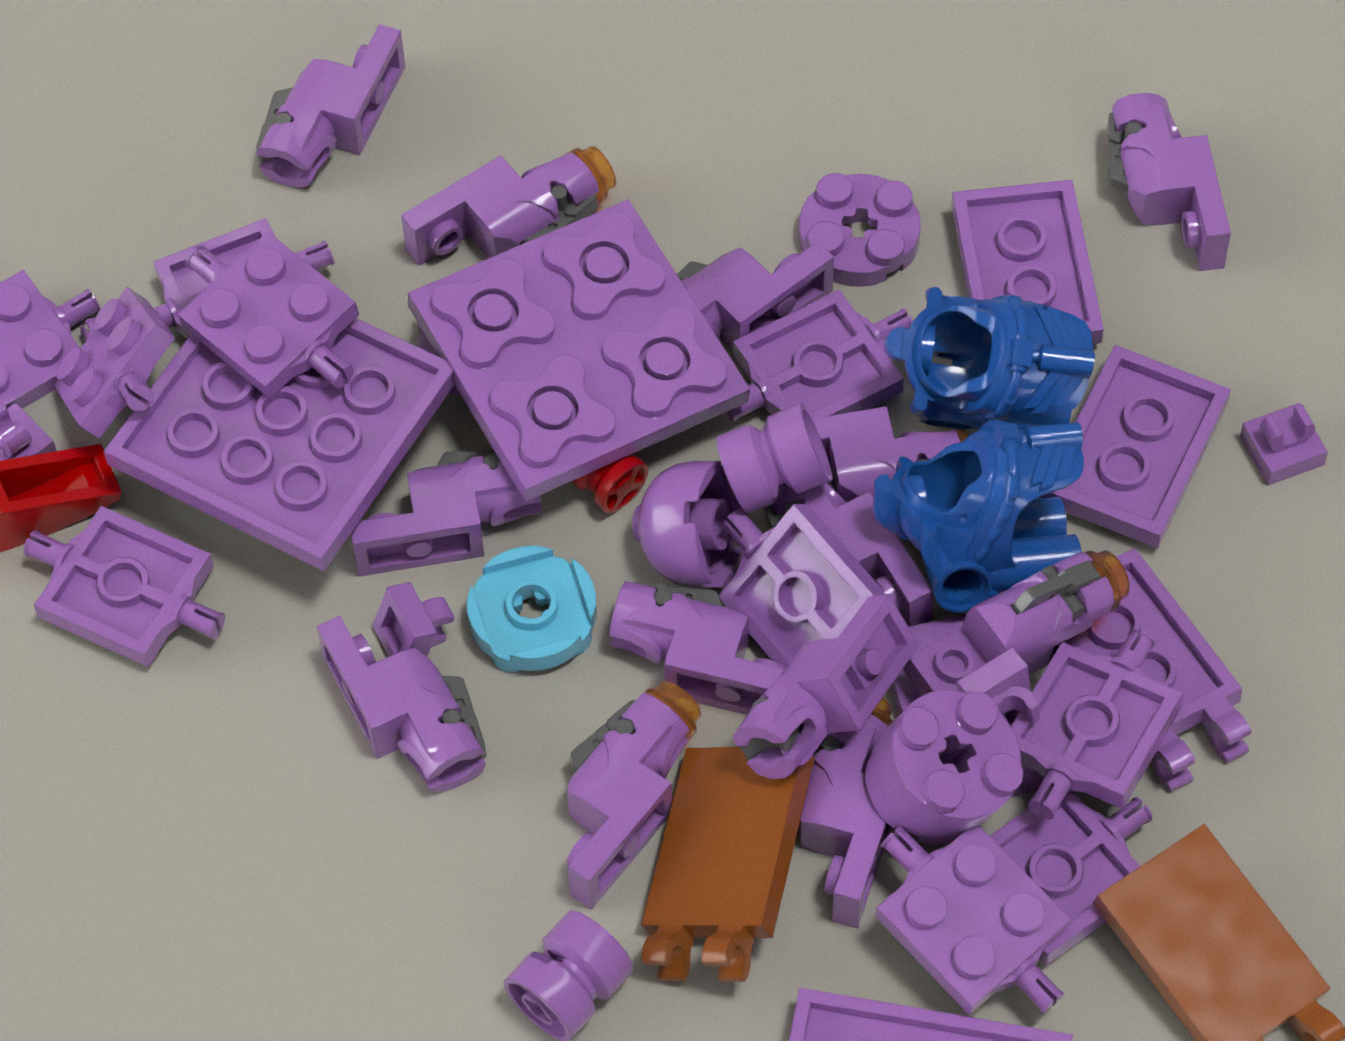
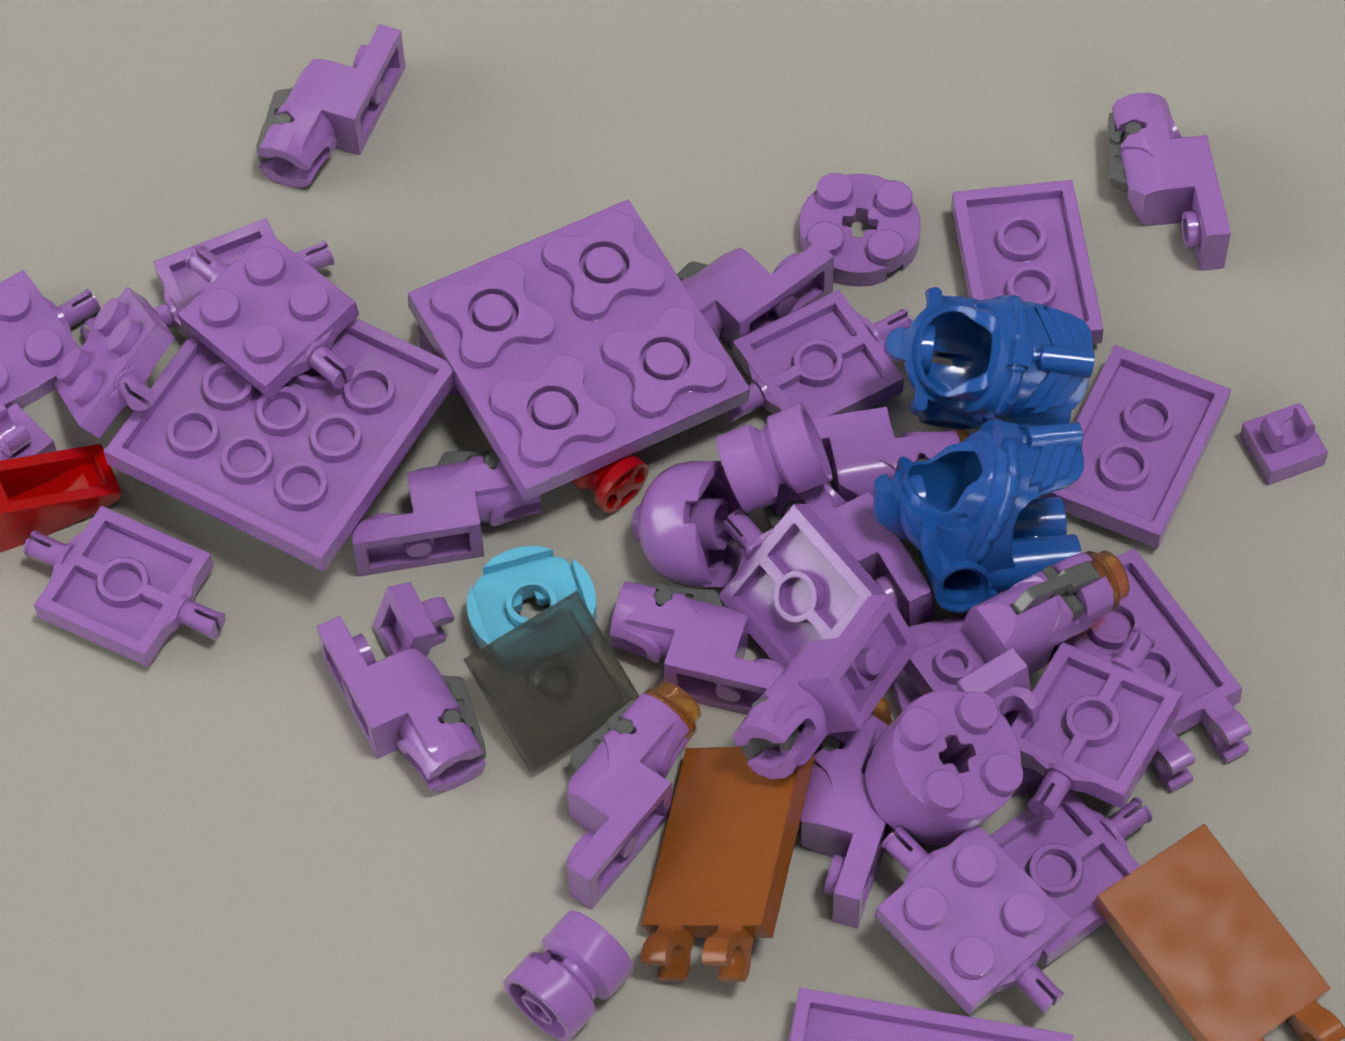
medium lavender plate [401,145,617,266] -> none
none -> clear smoke plate [463,591,639,772]

